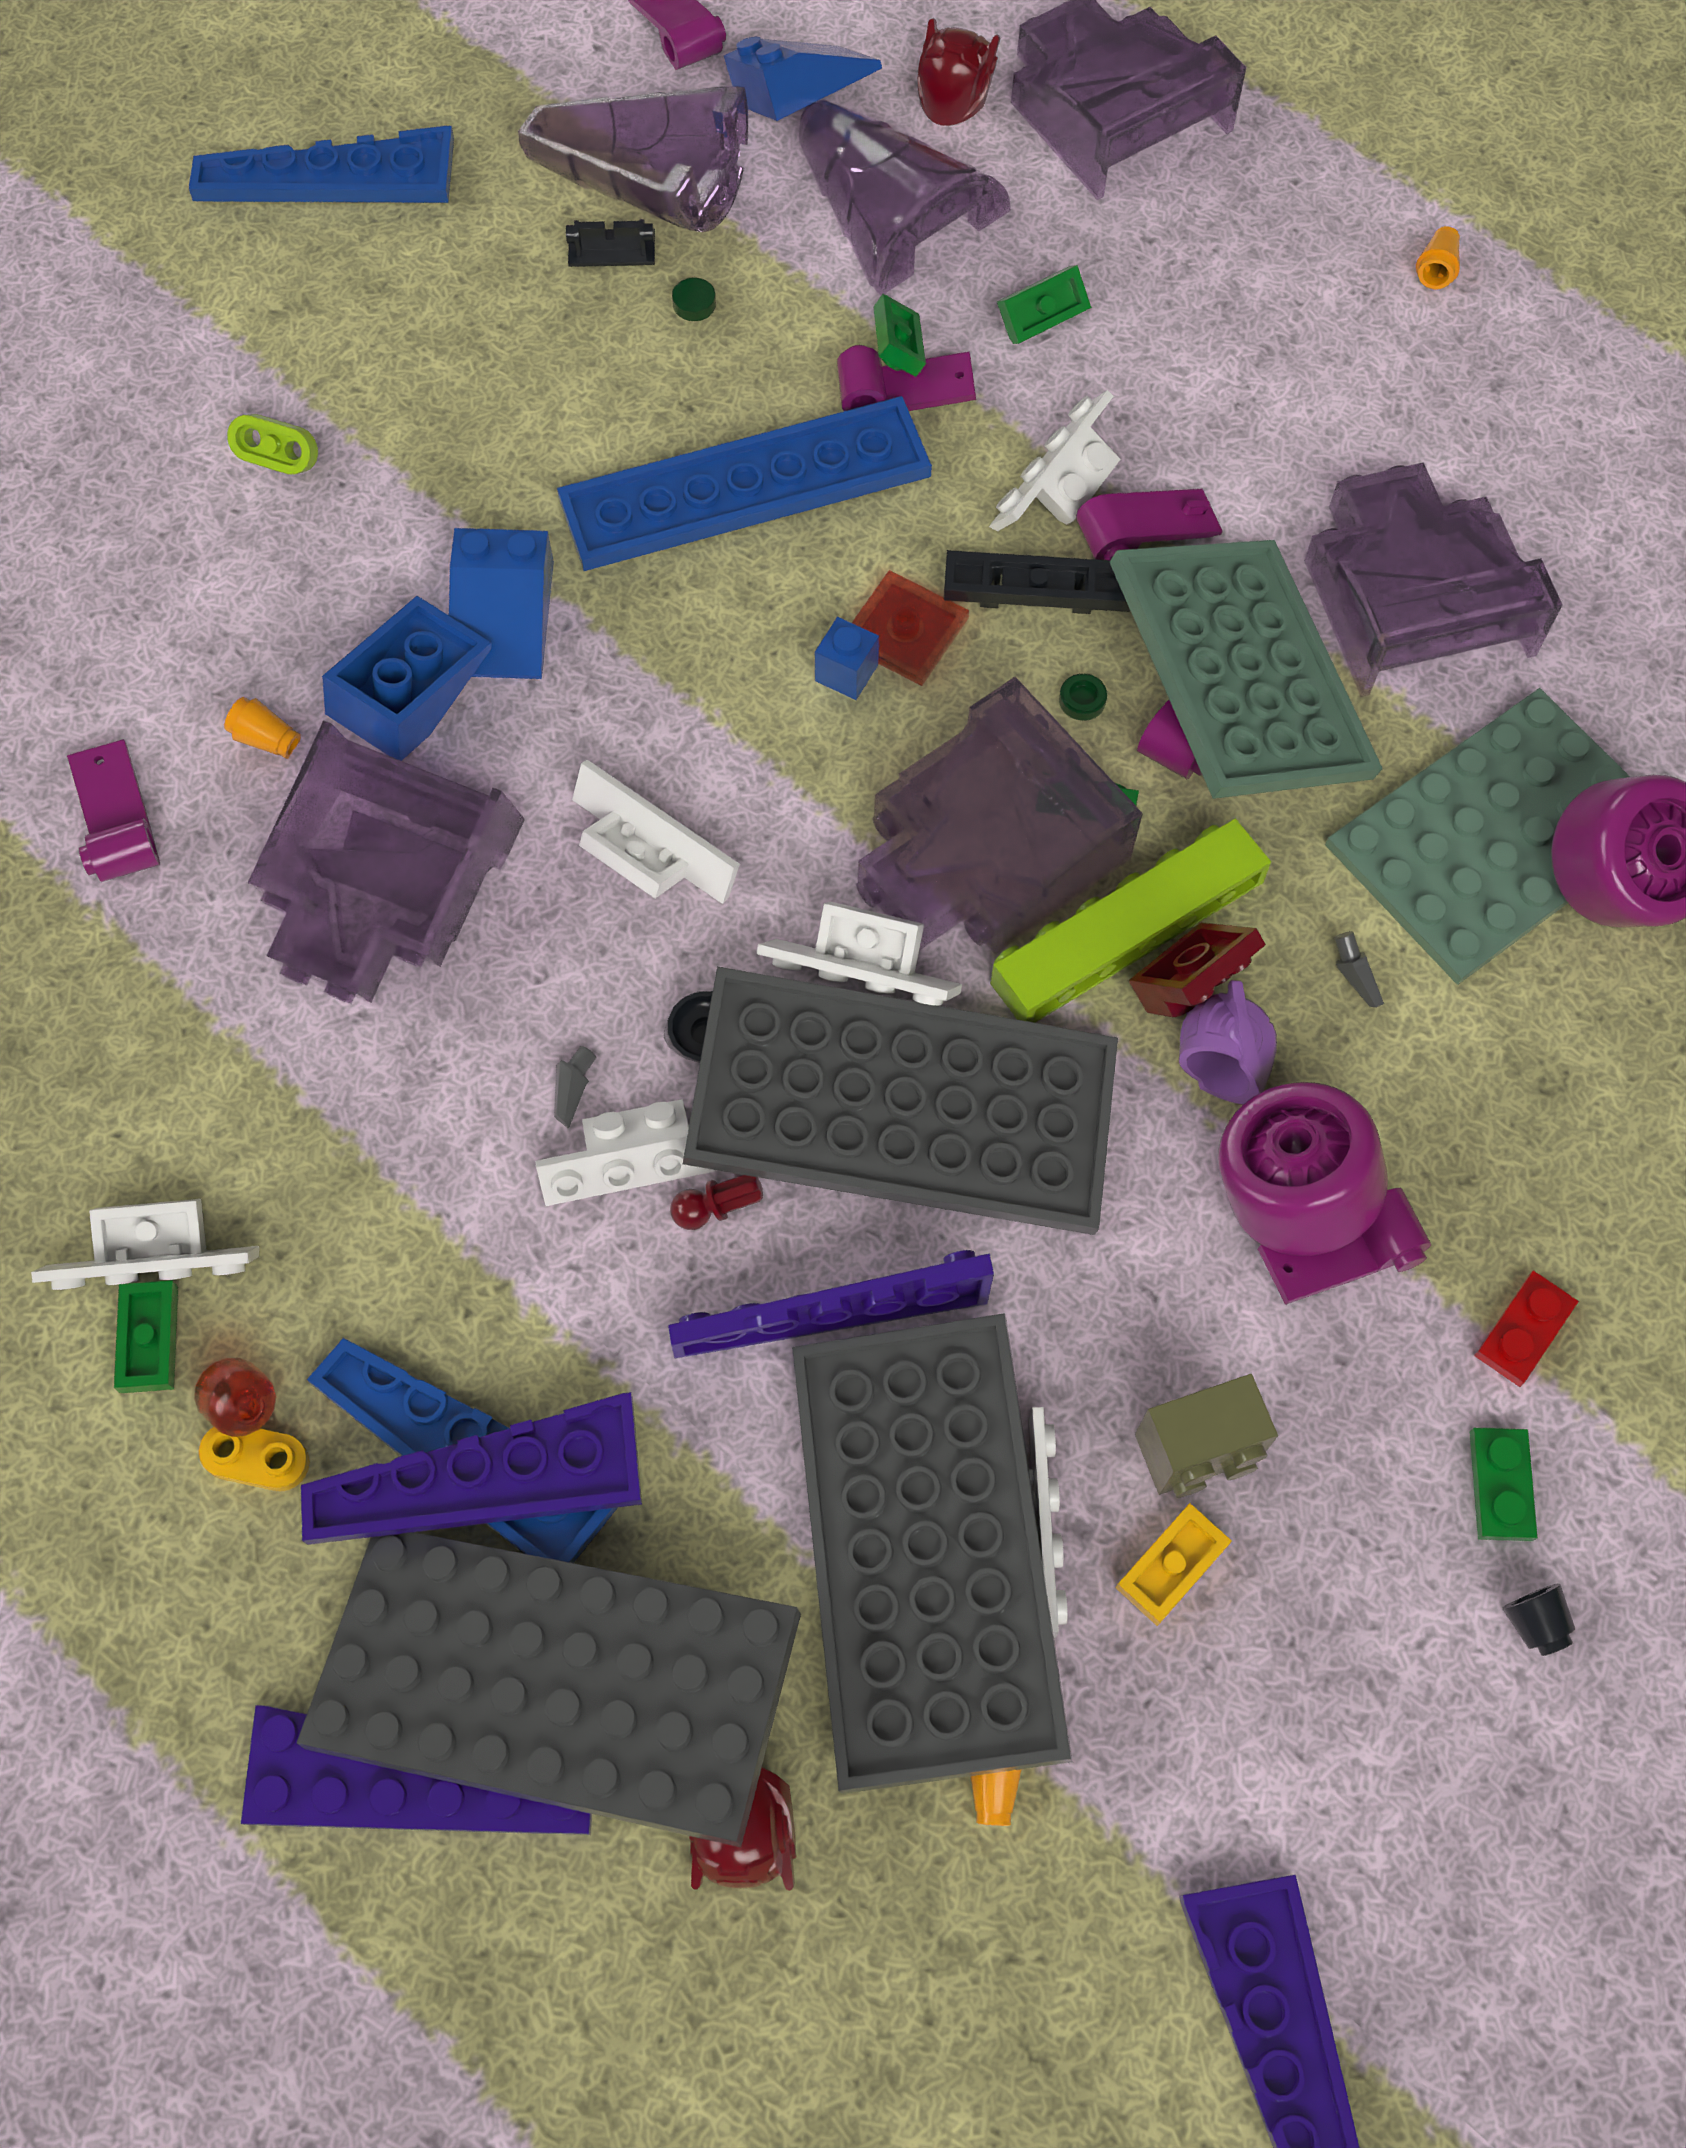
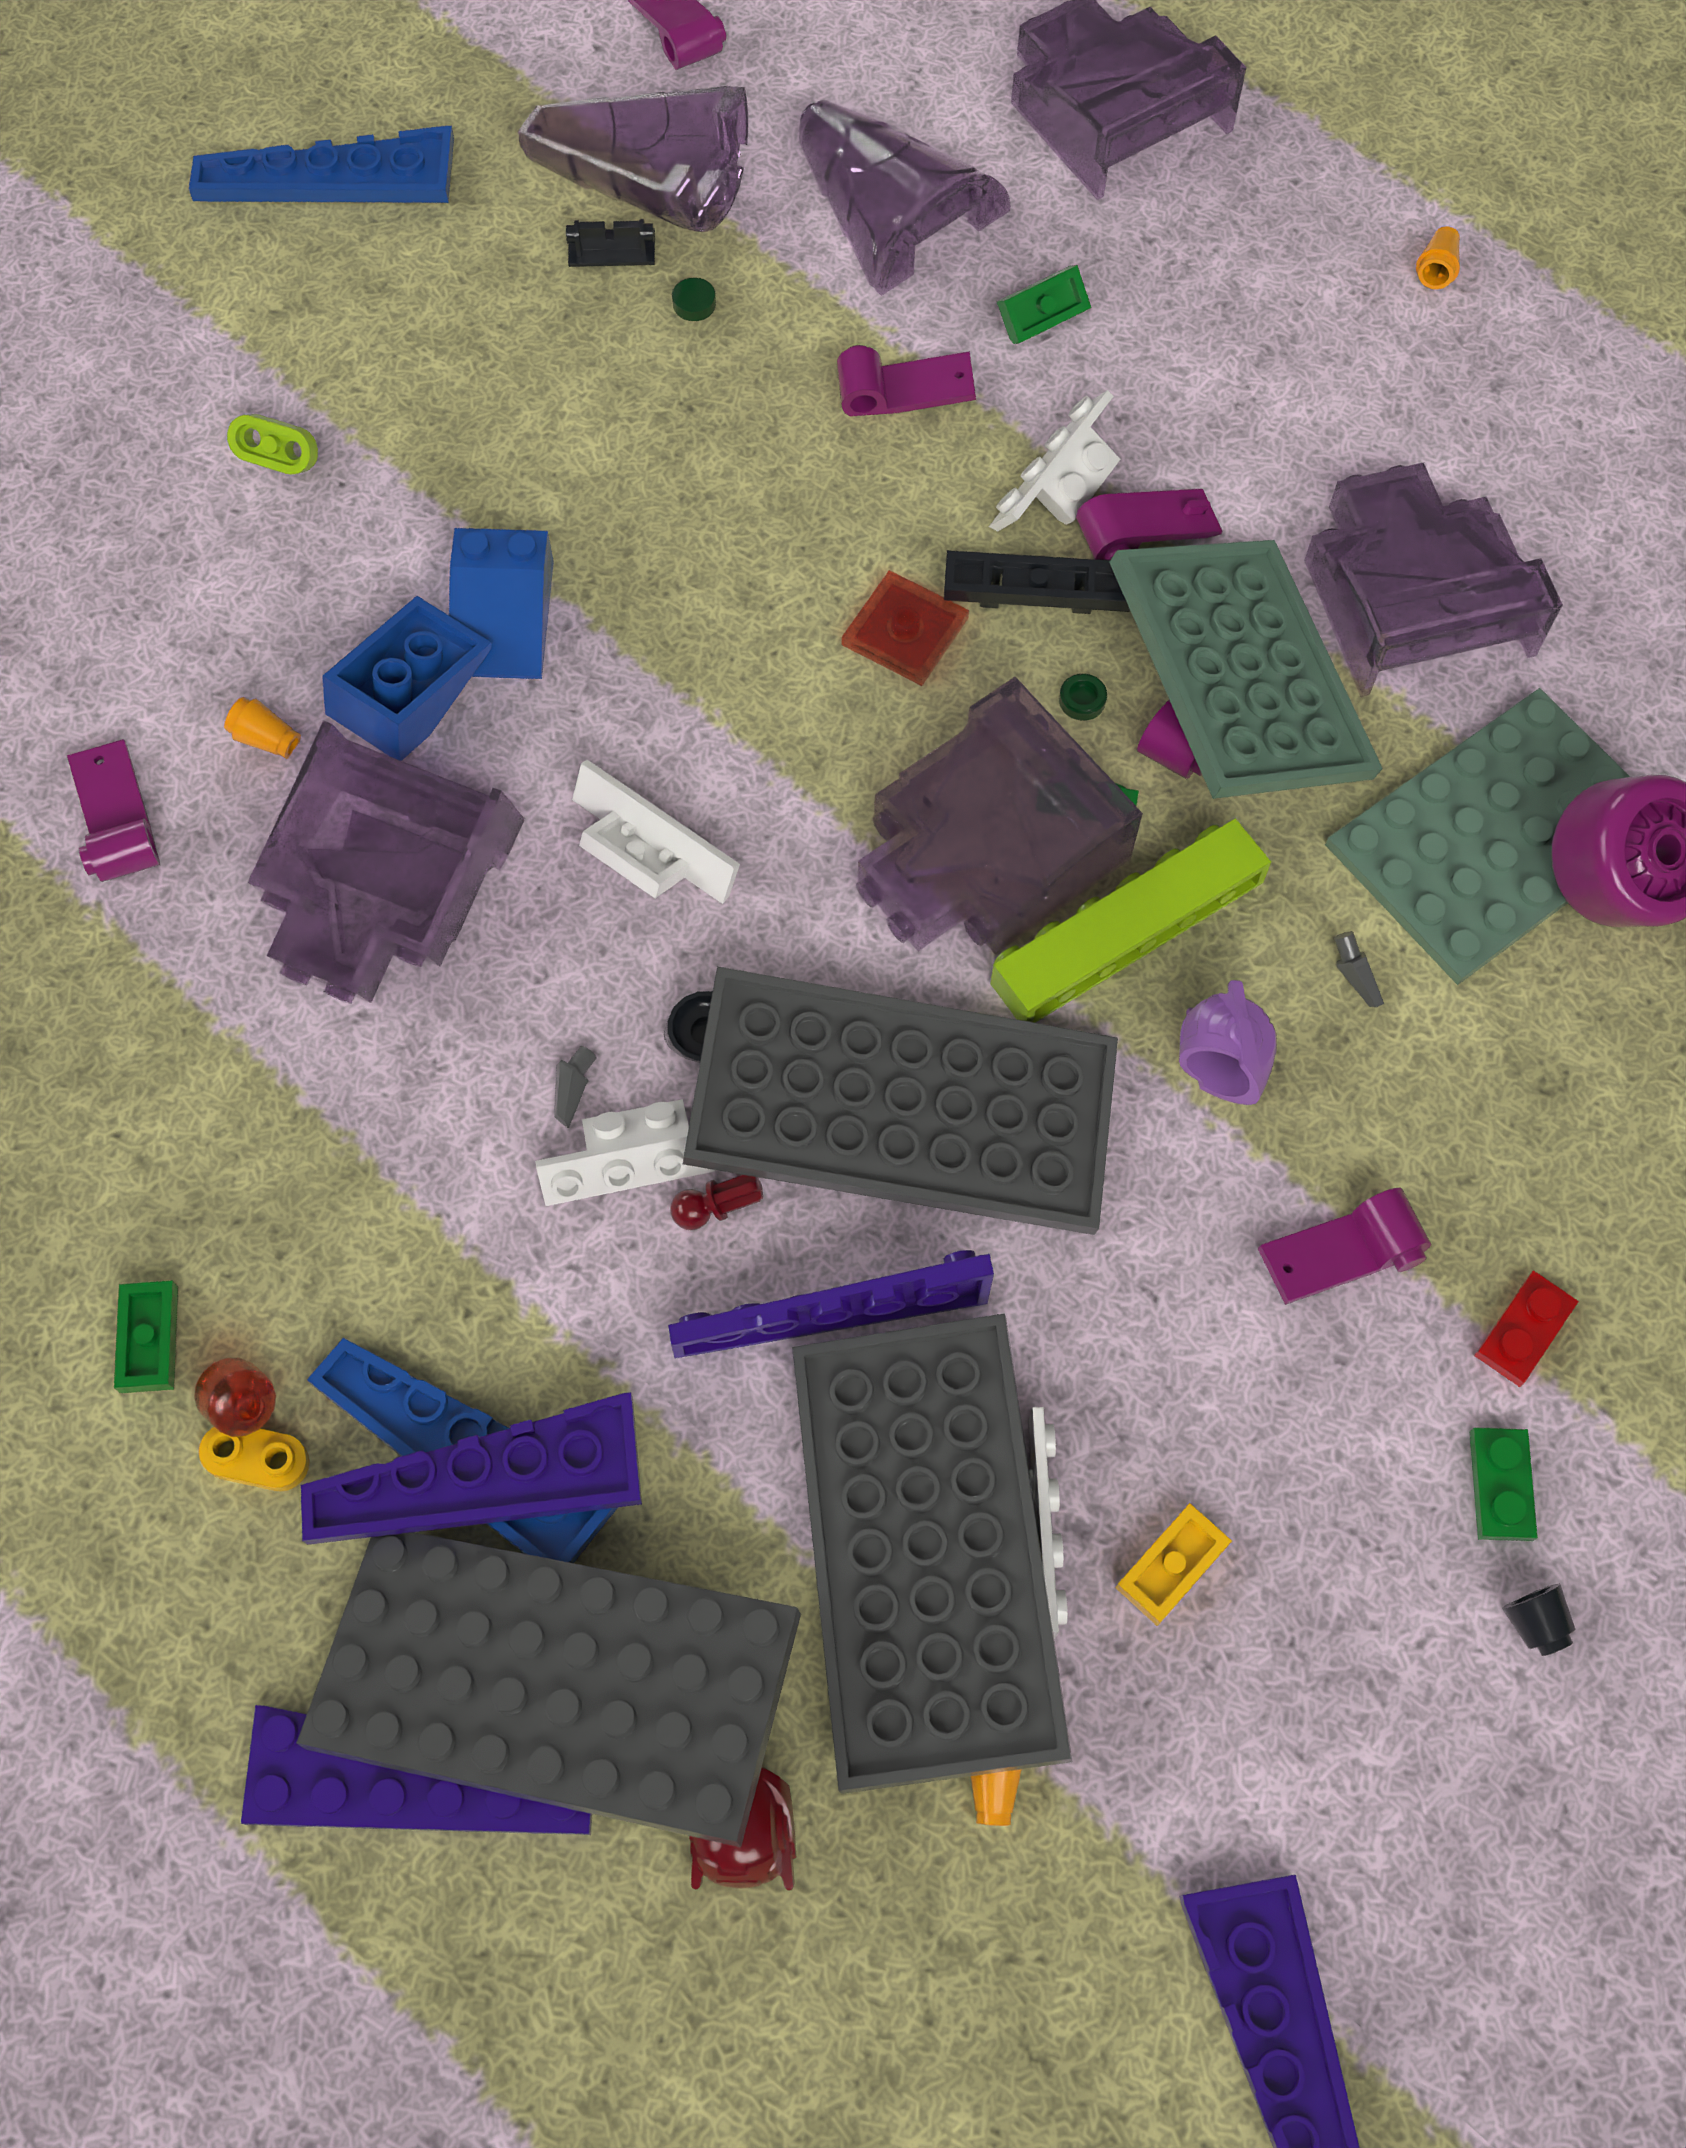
white bracket [31,1199,259,1290] -> none
blue plate [557,396,932,571] -> none
blue slope [724,36,882,121] -> none
white bracket [757,902,962,1006] -> none
blue brick [815,617,879,700] -> none
green plate [873,293,926,377] -> none
dark red helmet [917,18,1001,126] -> none
dark red plate [1128,922,1266,1018] -> none
olive brick [1135,1373,1278,1498] -> none
magenta wheel [1218,1082,1388,1256] -> none

